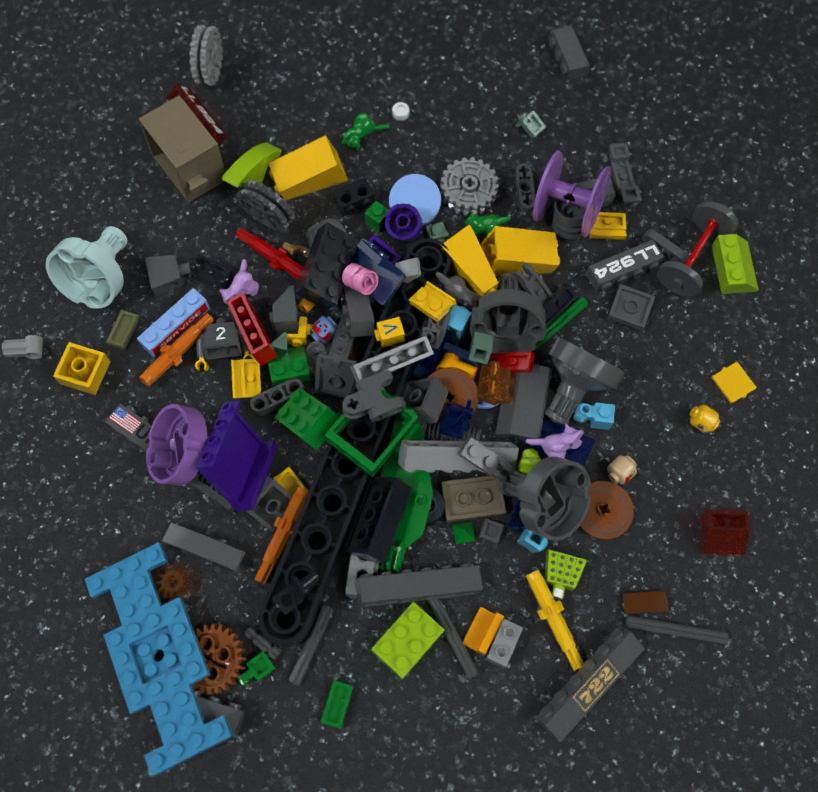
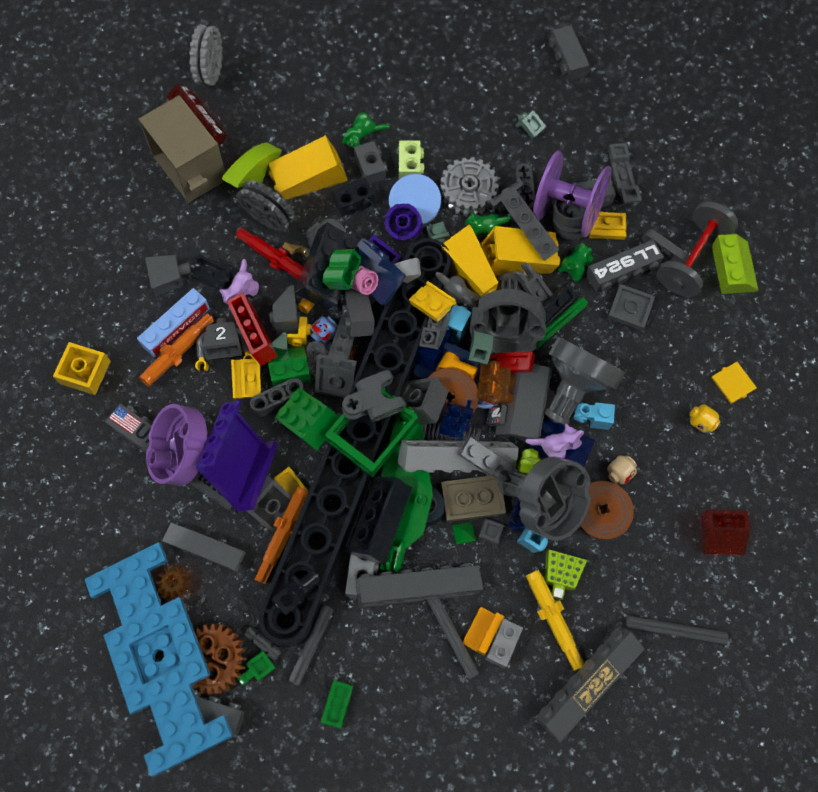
light grey piece [2,335,43,359] -> none
light aqua piece [46,226,127,309] -> none
olive tile [106,310,140,350] -> none
light grey brick [350,336,434,383] -> none
green brick [365,201,389,233] -> none
lime brick [371,602,444,680] -> none
yellow brick [374,317,405,347] -> none
white tile [392,102,409,120] -> none
reddish brown slope [623,591,669,615] -> none
none -> green brick [323,249,361,290]
none -> dark grey brick [354,141,388,184]
none -> yellowish green brick [399,141,424,179]
none -> dark grey tile [486,404,507,427]
none -> dark grey bracket [489,178,559,261]
none -> green animal [558,243,594,282]

